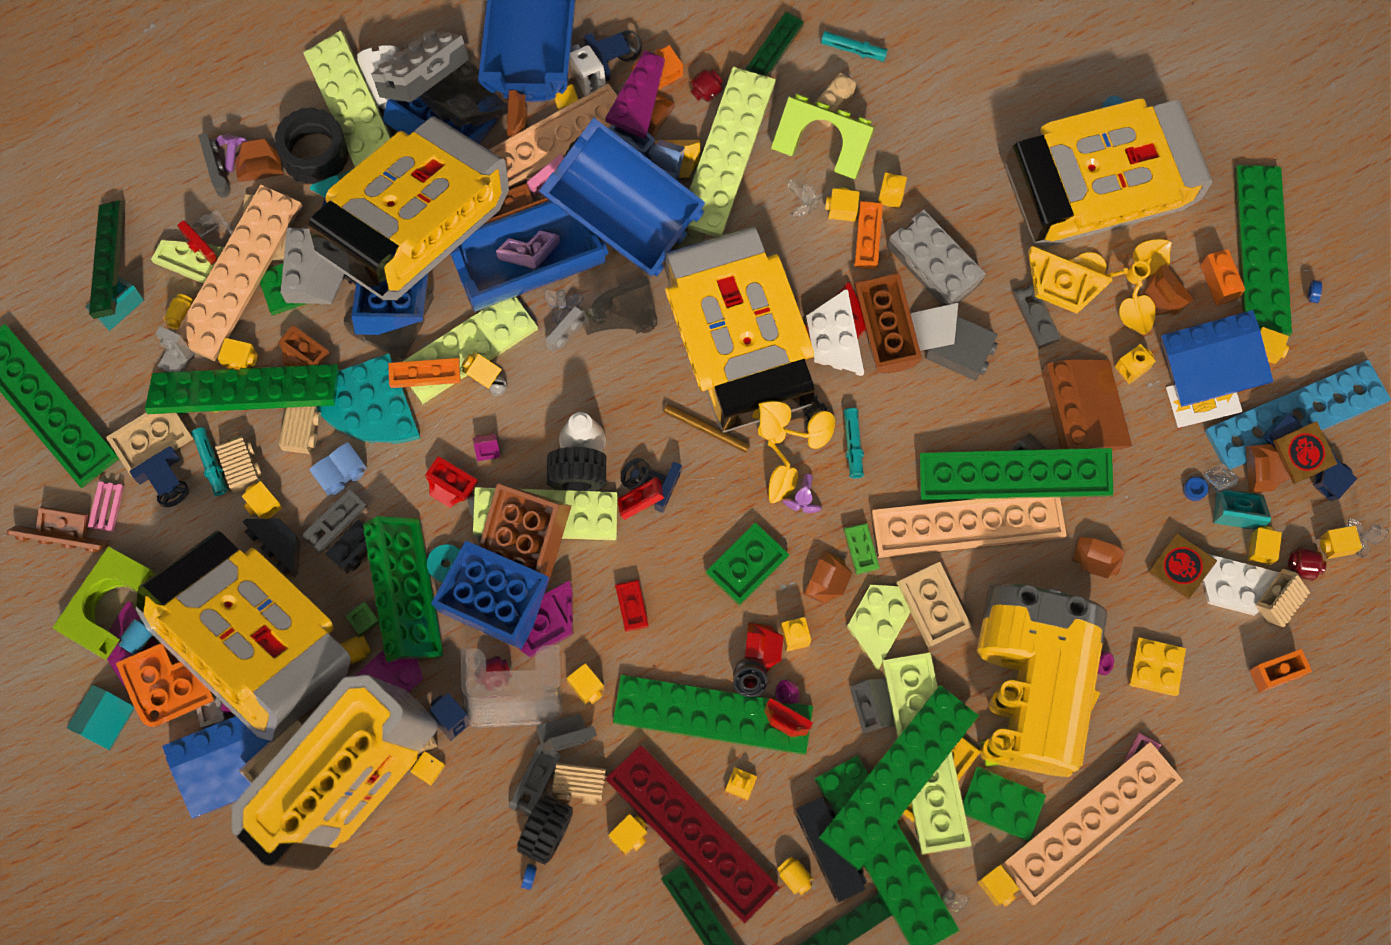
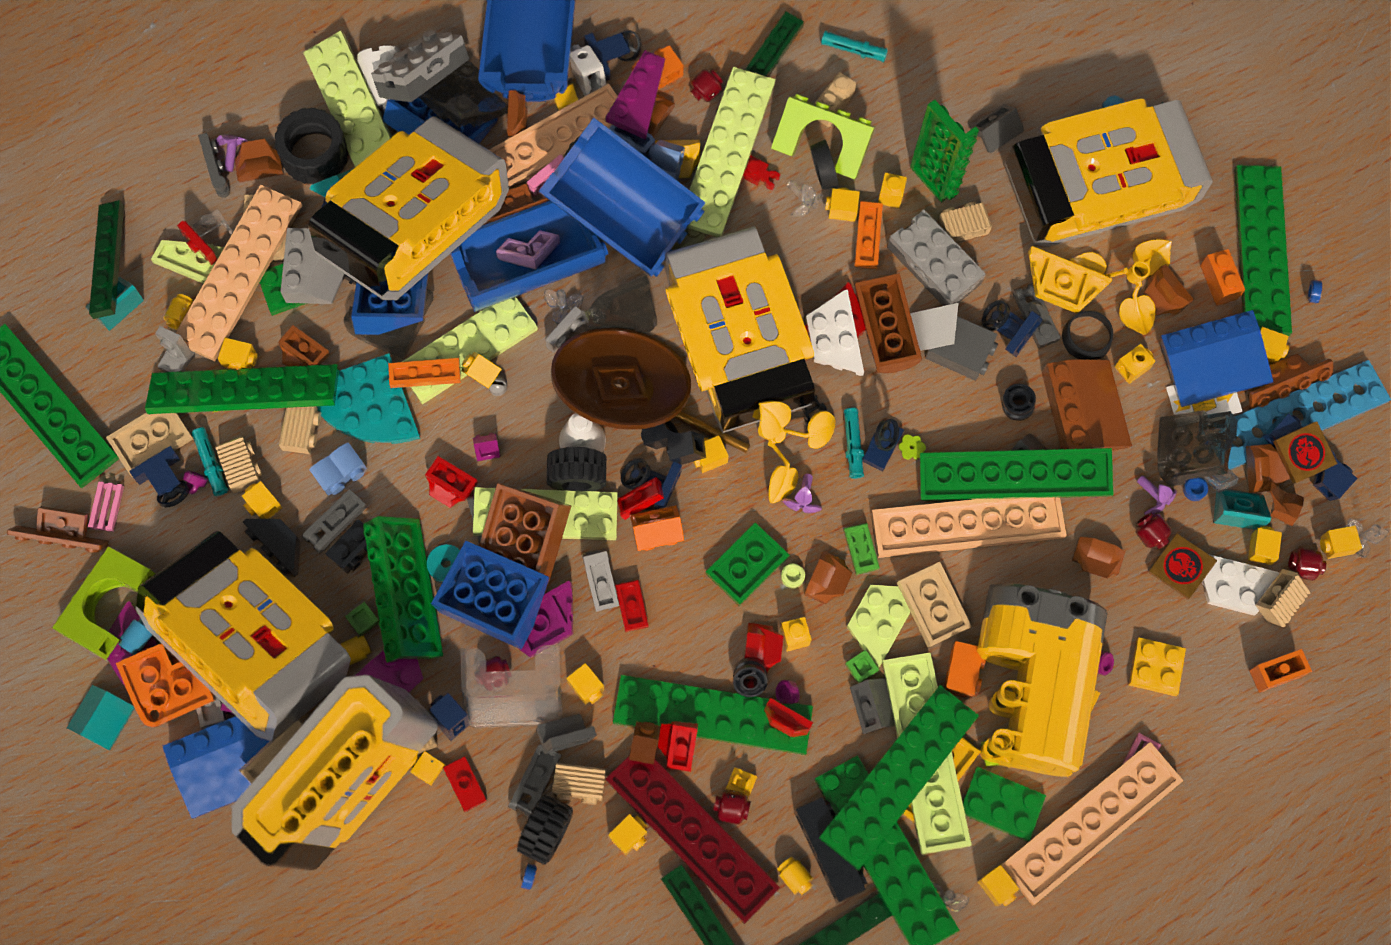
none -> magenta tile [182,470,208,495]
none -> red plate [443,756,487,813]
none -> reddish brown dish [551,328,691,430]
none -> light grey bracket [581,548,619,612]
none -> reddish brown arch [629,721,661,764]
none -> orange brick [630,505,684,551]
none -> black arch [641,420,706,465]
none -> red slope [658,721,698,772]
none -> yellow brick [693,436,729,473]
none -> dark red head [714,789,751,825]
none -> red plate [742,155,780,190]
none -> yellowish green tile [781,563,805,589]
none -> black tyre [810,140,839,190]
none -> bright green plate [845,650,879,684]
none -> piece [863,418,904,472]
none -> lime plant [899,434,926,460]
none -> green bracket [910,100,979,203]
none -> tan brick [938,202,992,242]
none -> orange brick [944,641,986,699]
none -> dark grey panel [969,104,1024,153]
none -> dark blue piece [982,300,1043,357]
none -> black wheel [1002,384,1036,421]
none -> black tyre [1062,311,1113,360]
none -> dark red head [1135,513,1171,549]
none -> medium lavender plant [1137,476,1177,515]
none -> clear smoke slope [1157,410,1237,486]
none -> dark orange bracket [1249,354,1333,410]
none -> dark orange slope [1270,481,1304,526]

